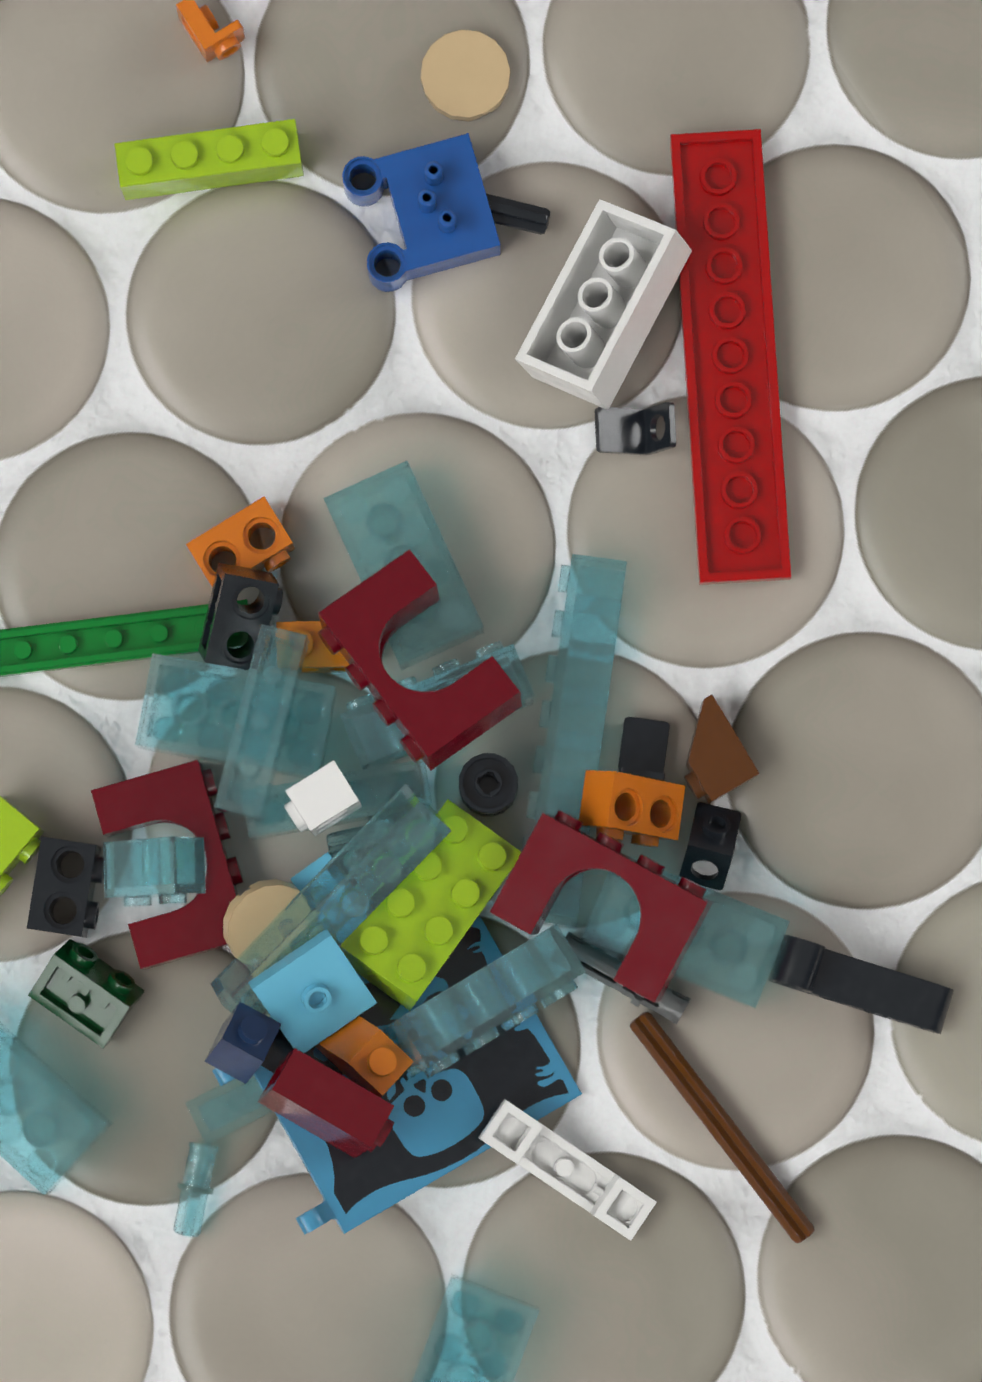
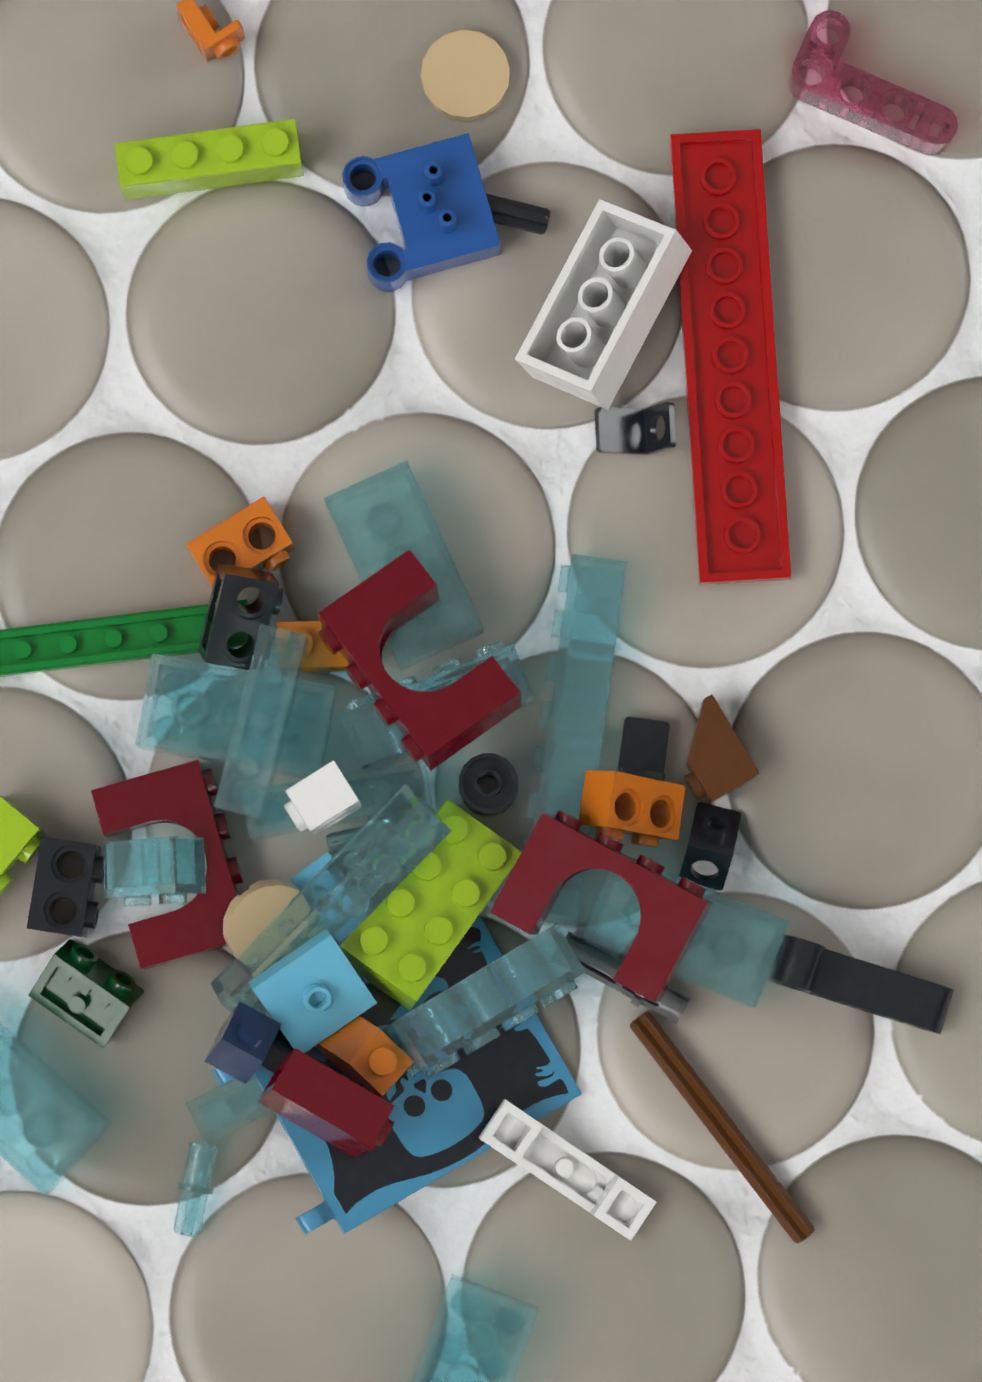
none -> clear pink beam [788,10,958,156]

